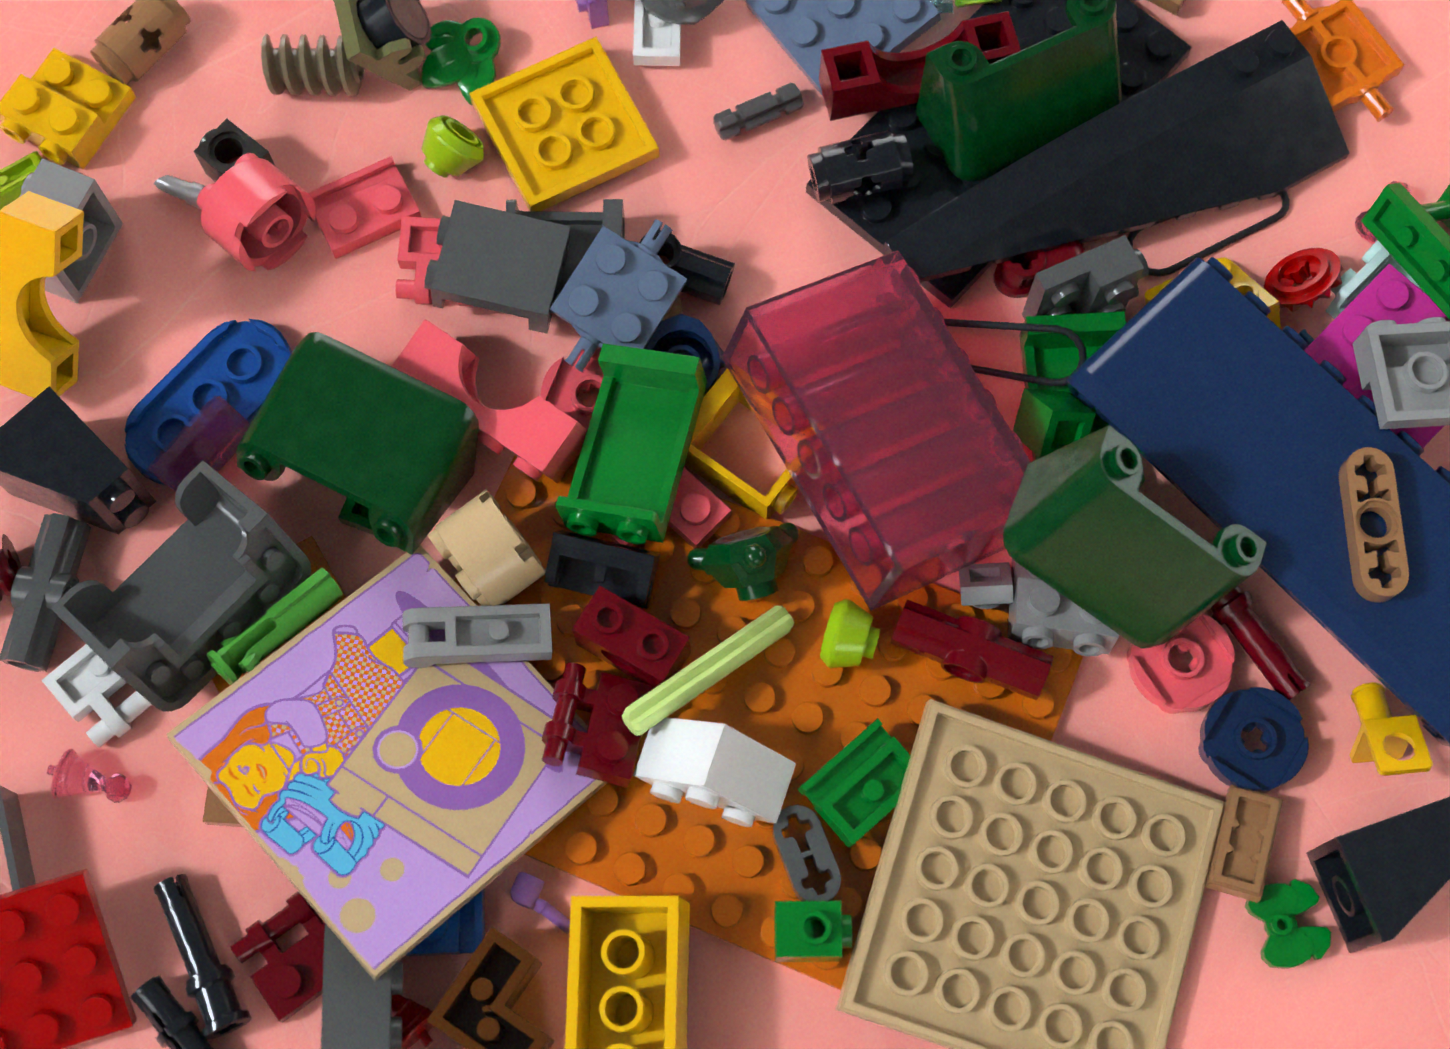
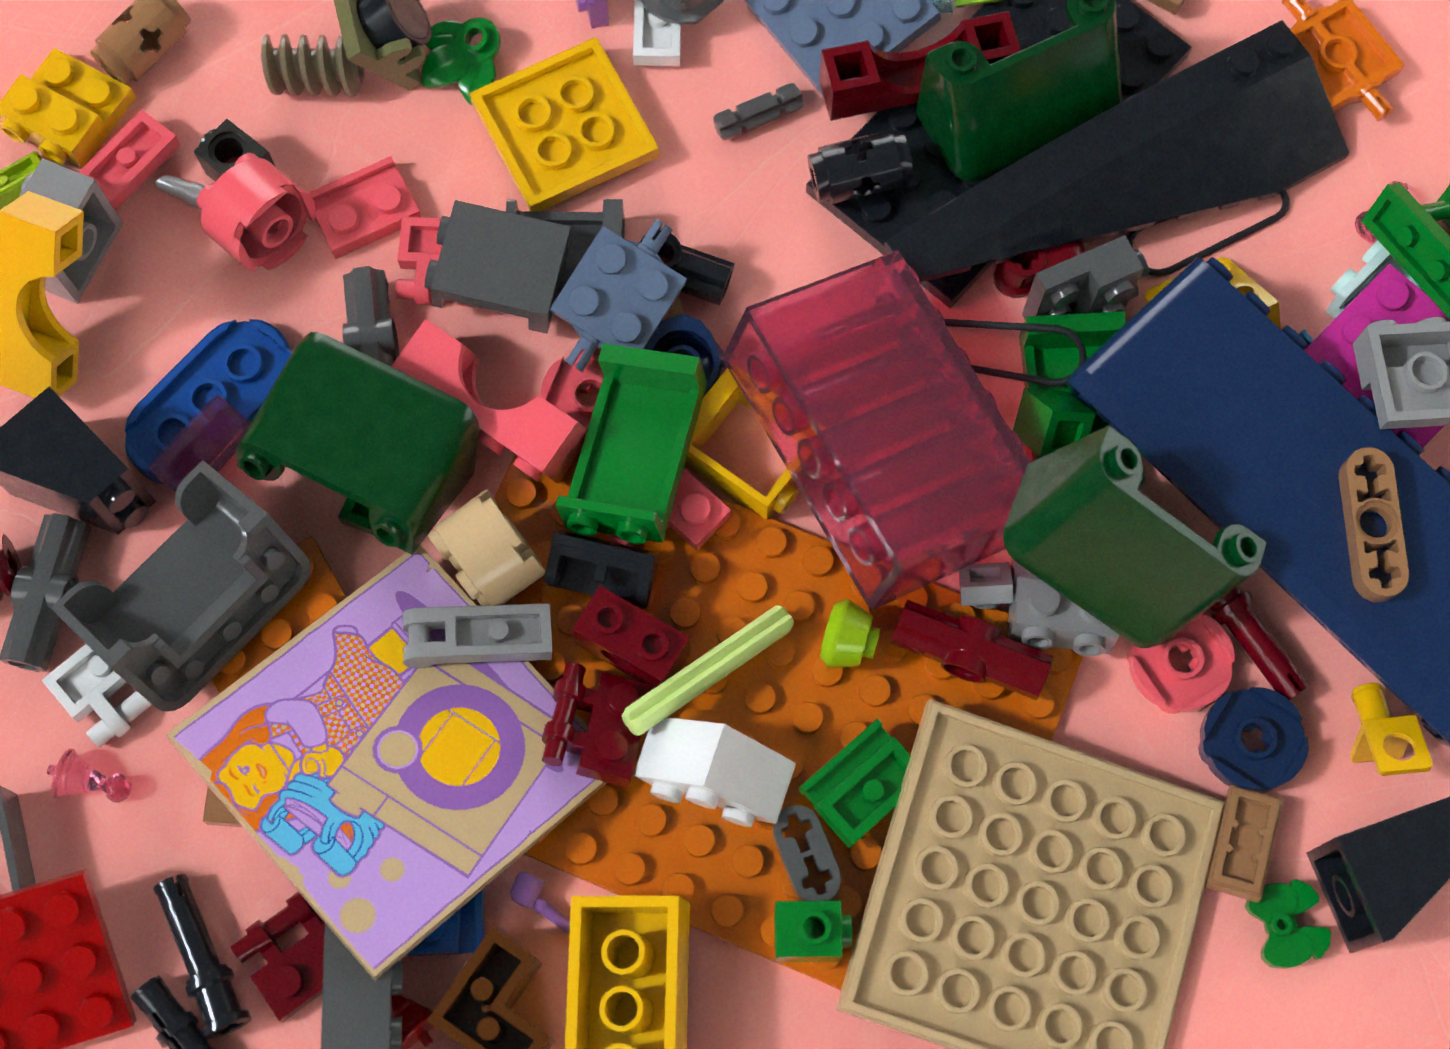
bright green piece [206,567,343,685] -> none
lime cone [422,115,484,178] -> none
dark green rock [687,523,799,601] -> none
red gear [1264,248,1344,313] -> none
none -> coral plate [78,109,181,211]
none -> dark grey piece [342,266,400,366]

